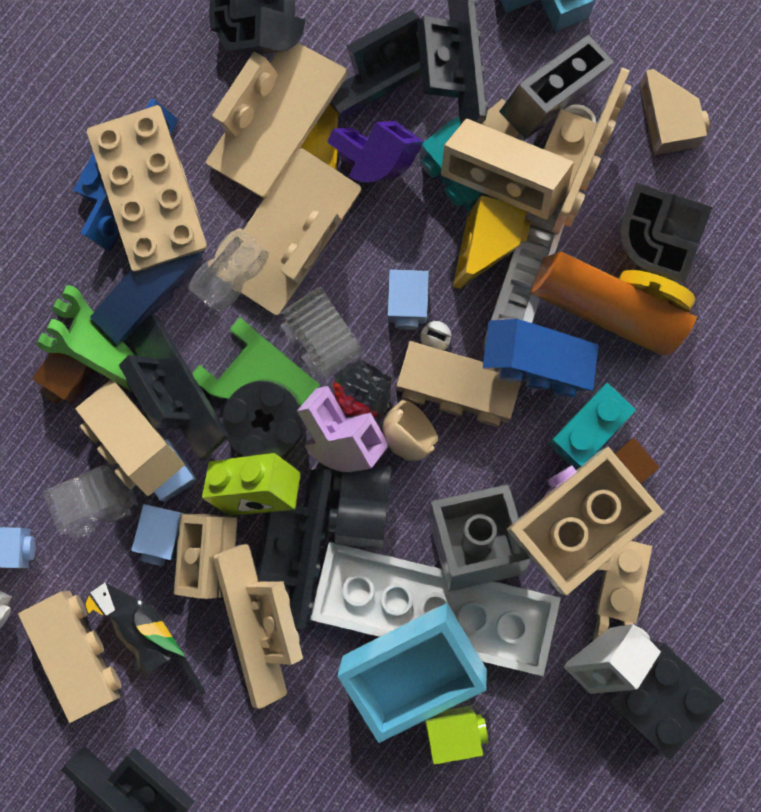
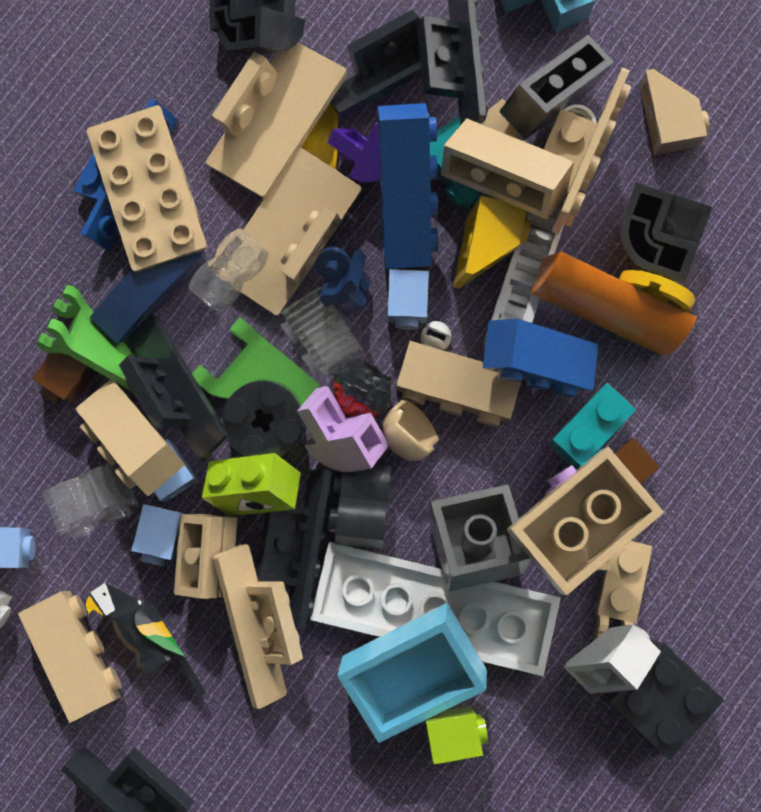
none -> dark blue hips [316,247,371,316]
none -> blue brick [377,103,438,269]

